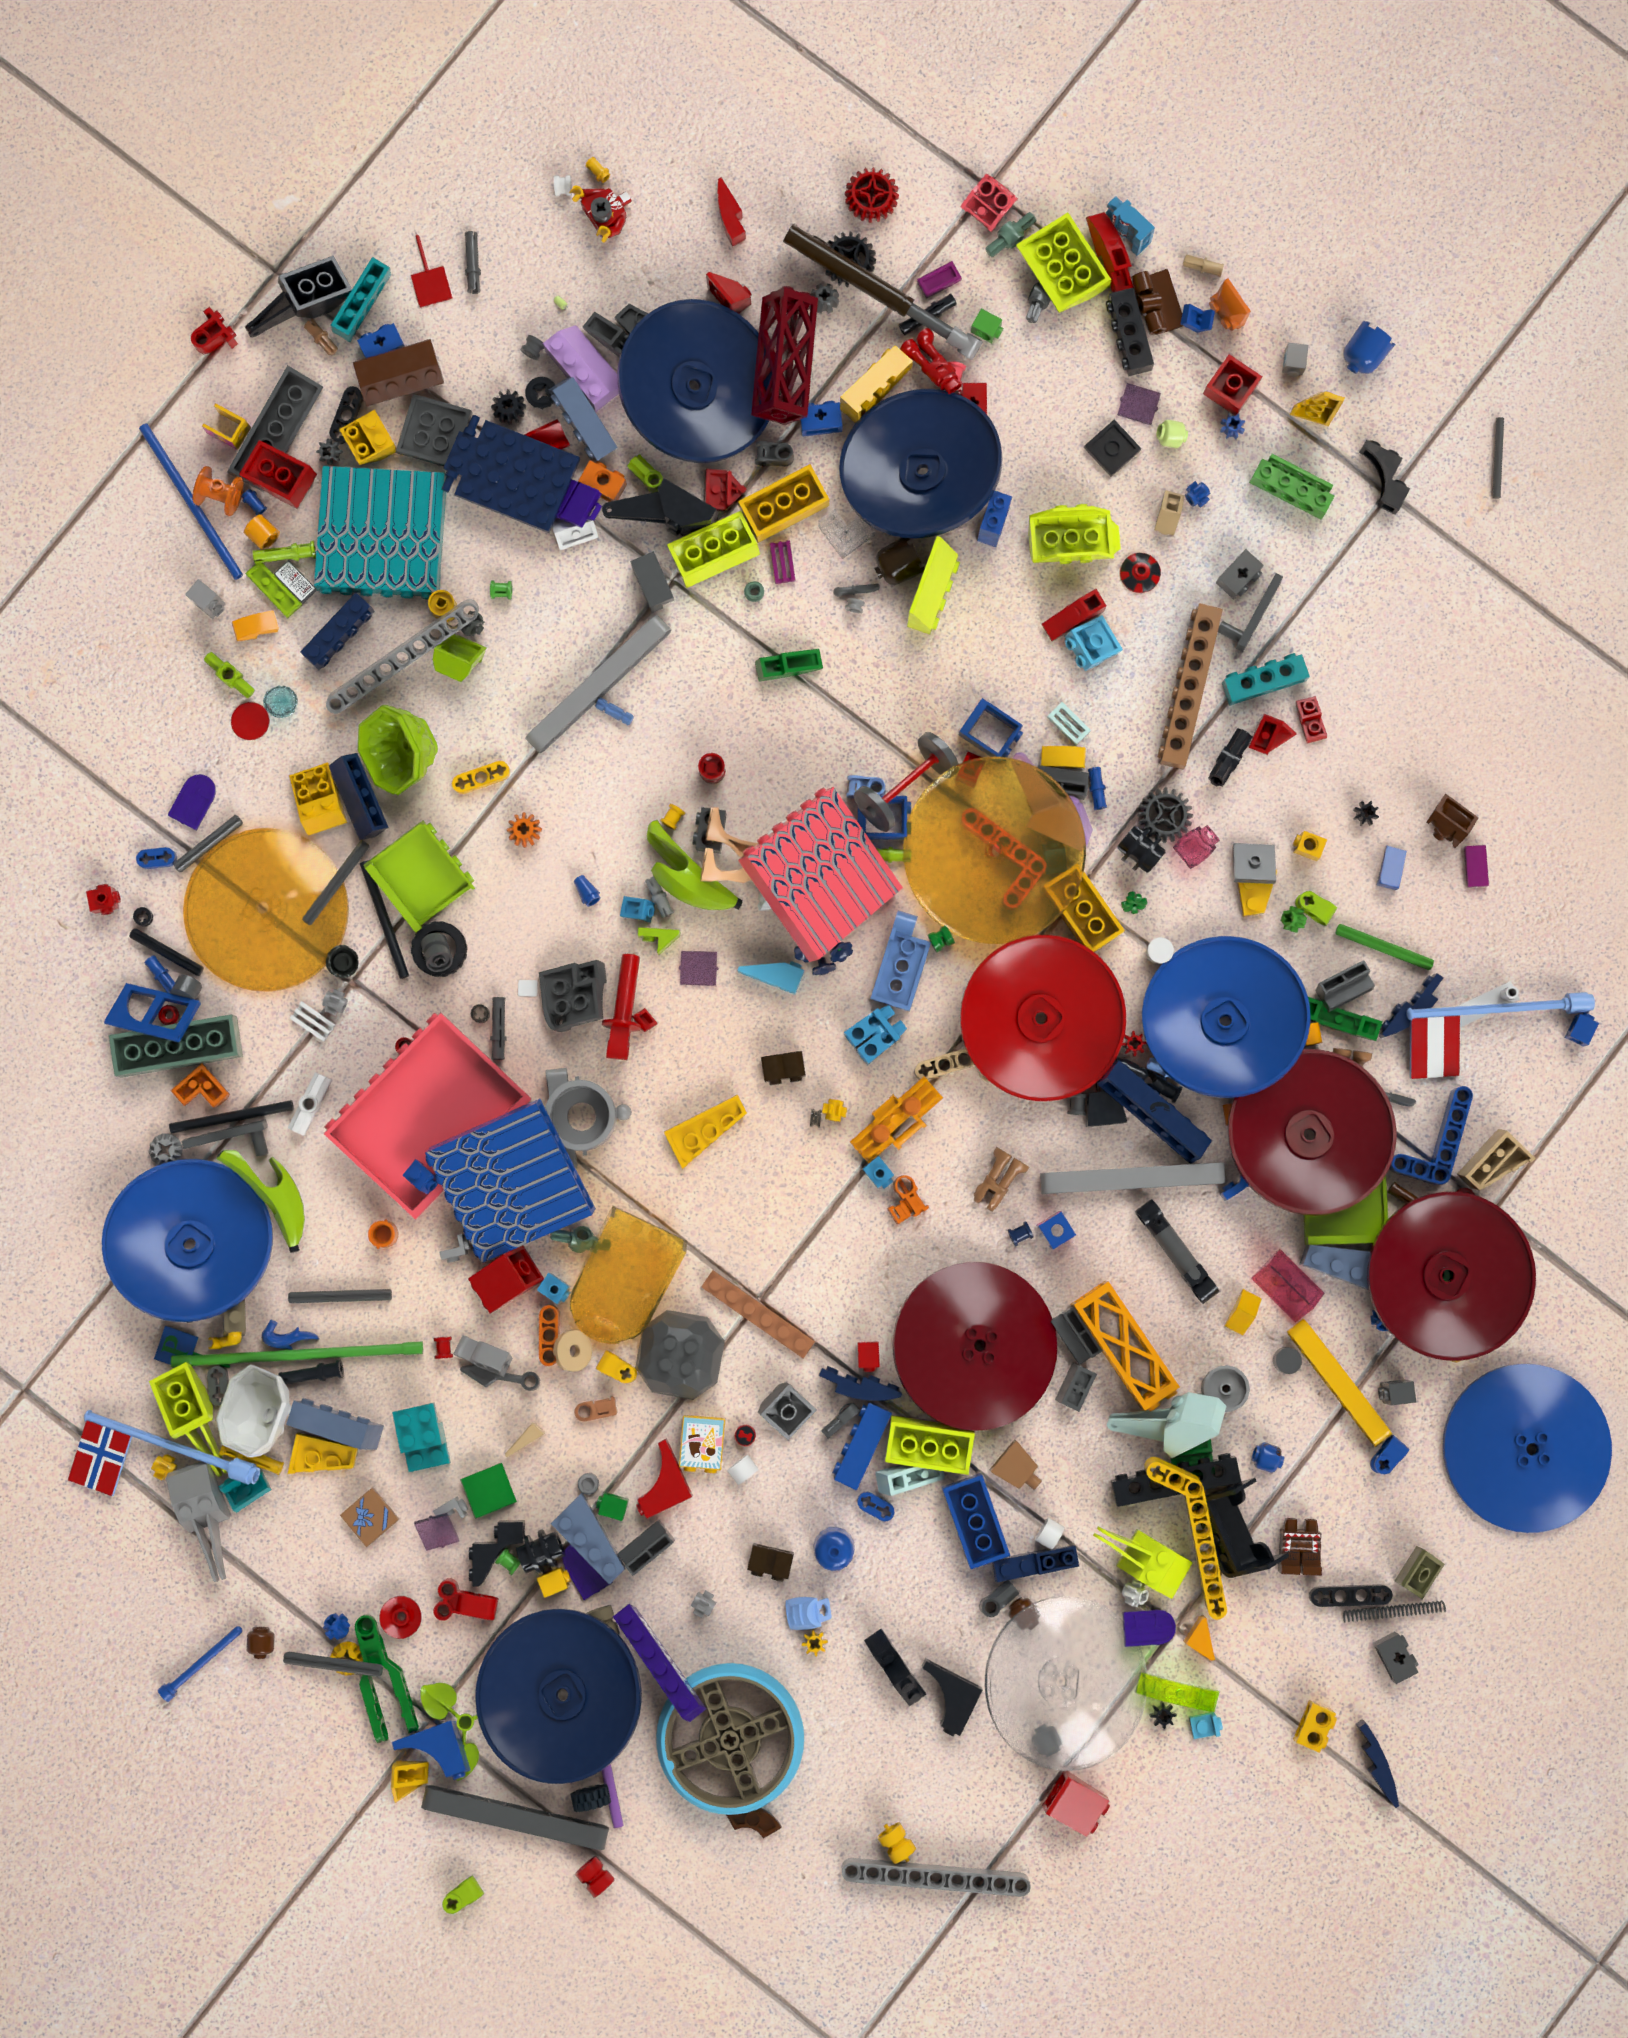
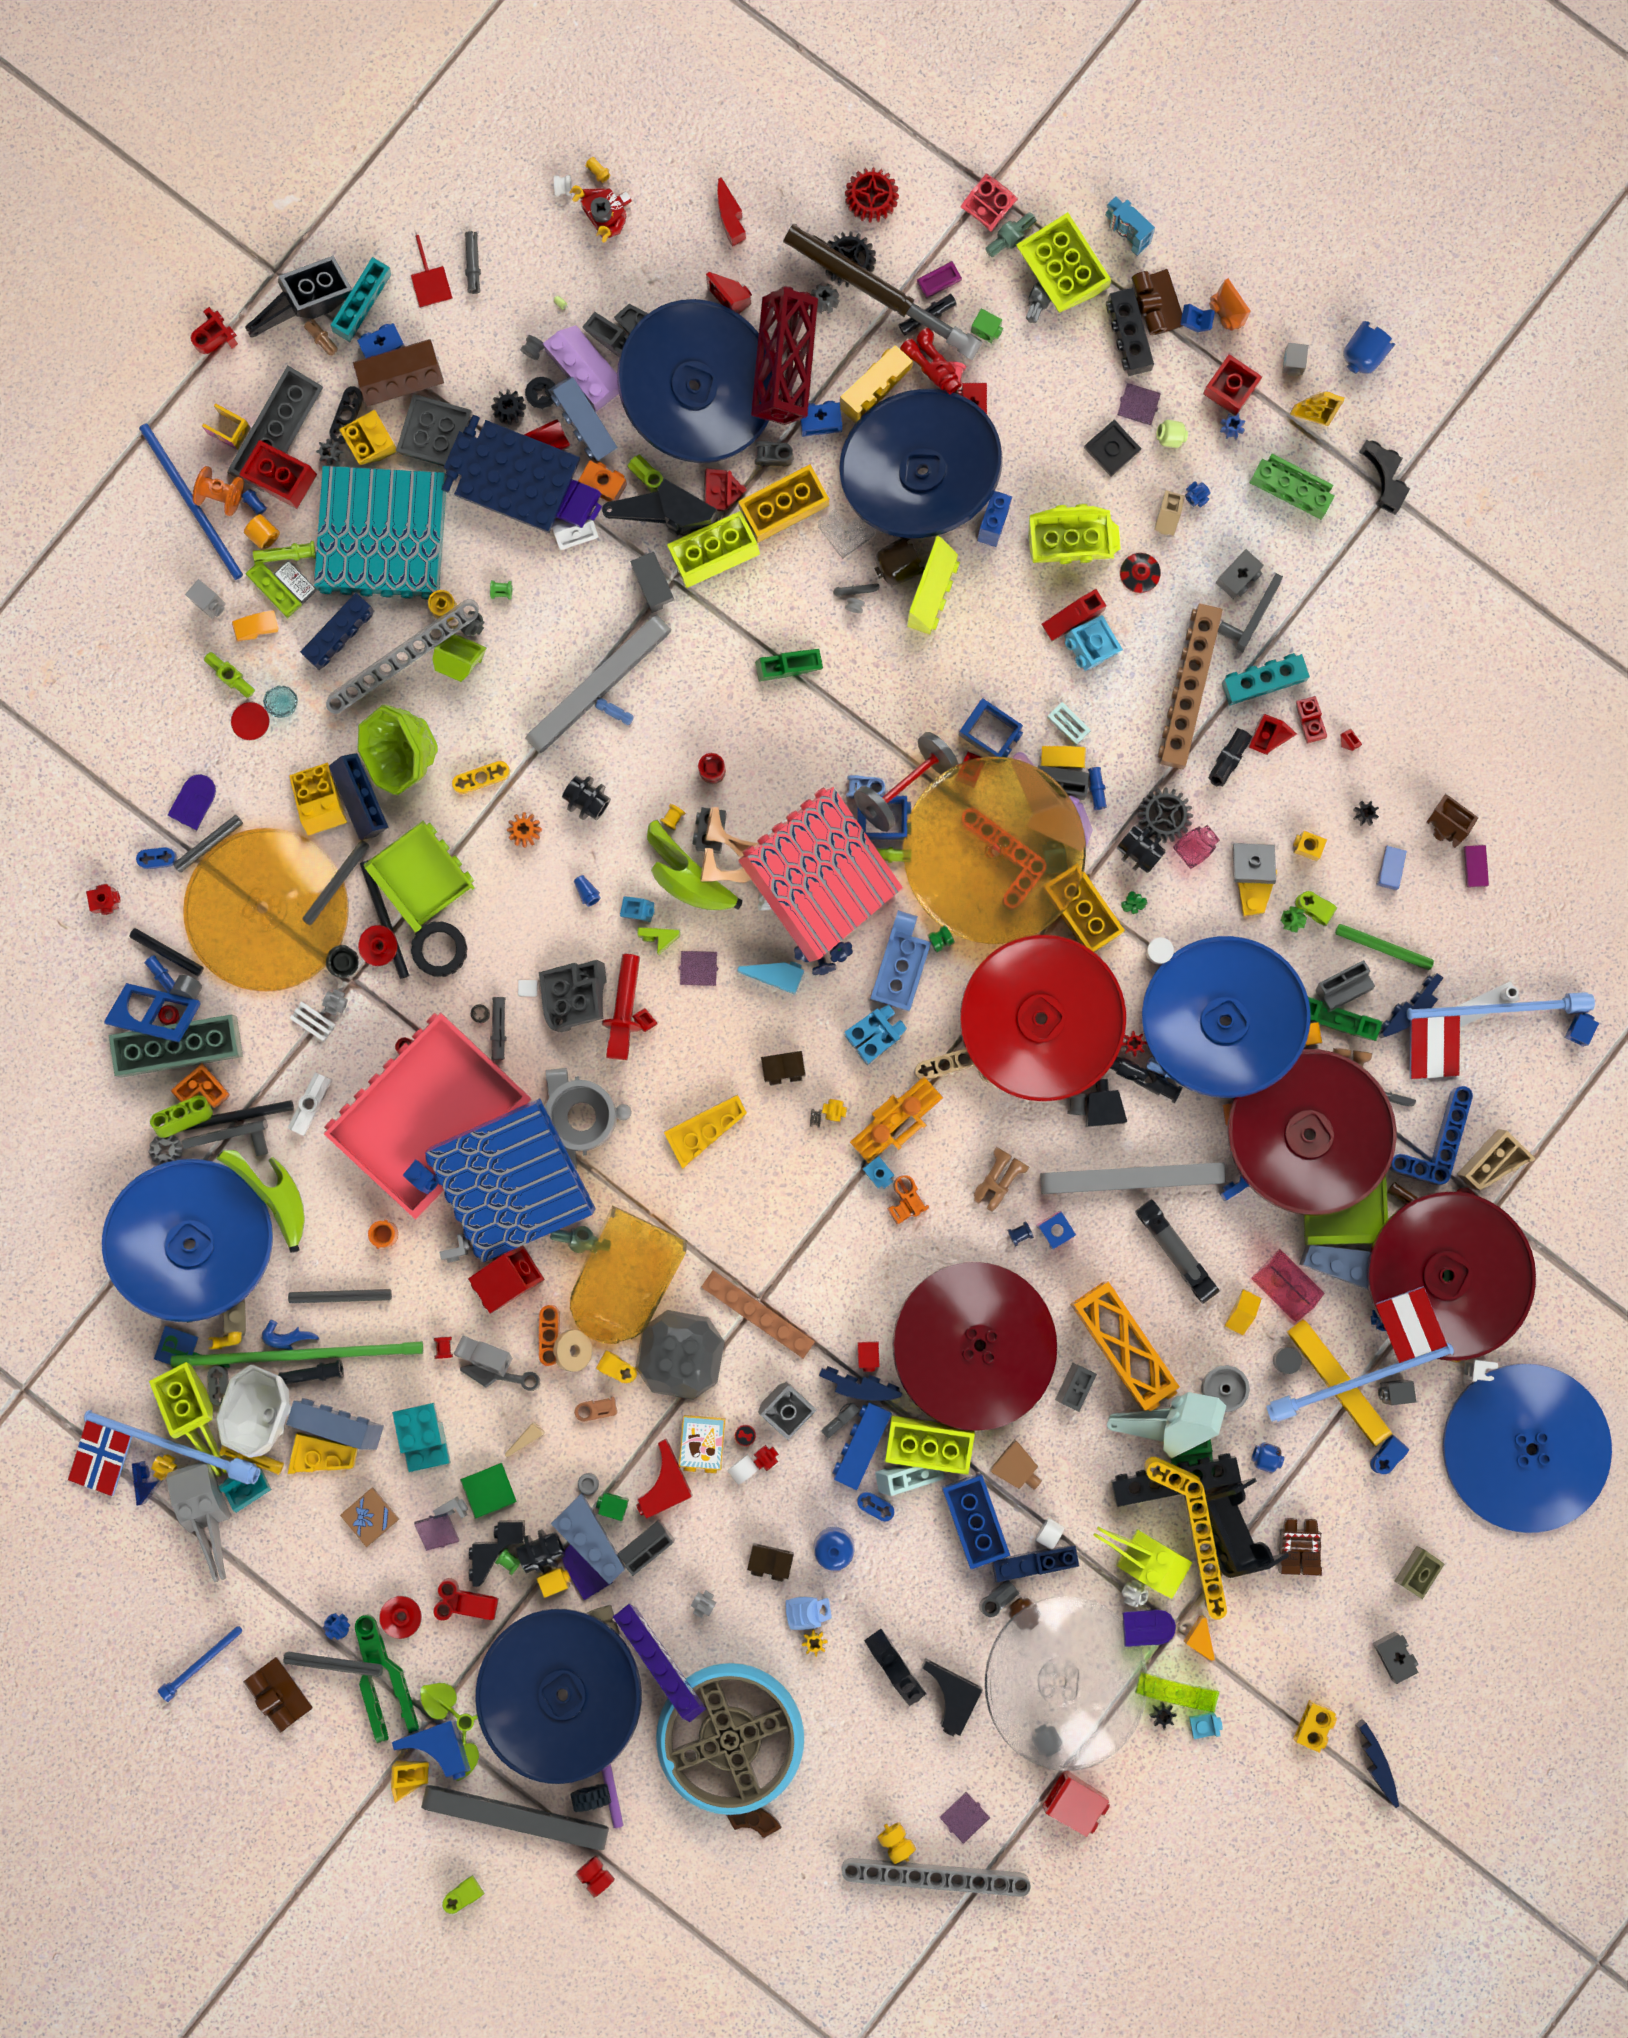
black bush [133,907,154,927] -> none
reddish brown head [246,1627,275,1659] -> none
yellow gear [330,1641,363,1676] -> none
dark grey wheel [420,933,453,972] -> none
dark azure brick [537,1273,571,1304] -> none
light grey pin [645,876,674,918] -> none
sand green plate [744,581,764,602] -> none
magenta tile [770,540,796,584] -> none
dark grey piece [1051,1306,1103,1365] -> none
red slope [1086,212,1134,293] -> none
dark blue brick [1097,1060,1212,1164] -> none
tan axle [1183,255,1224,277] -> none
black beam [1309,1584,1393,1607] -> none
dark grey piece [1343,1600,1446,1623] -> none
dark grey bar [1492,417,1504,499] -> none
none -> clear blue slope [132,1461,163,1506]
none -> lime beam [150,1095,213,1138]
none -> reddish brown panel [243,1657,313,1733]
none -> red dish [358,925,397,966]
none -> black piece [562,776,611,820]
none -> red gear [753,1445,779,1471]
none -> clear purple piece [939,1791,990,1844]
none -> flag [1266,1286,1454,1422]
none -> red slope [1340,728,1362,751]
none -> white hinge [1463,1359,1498,1381]

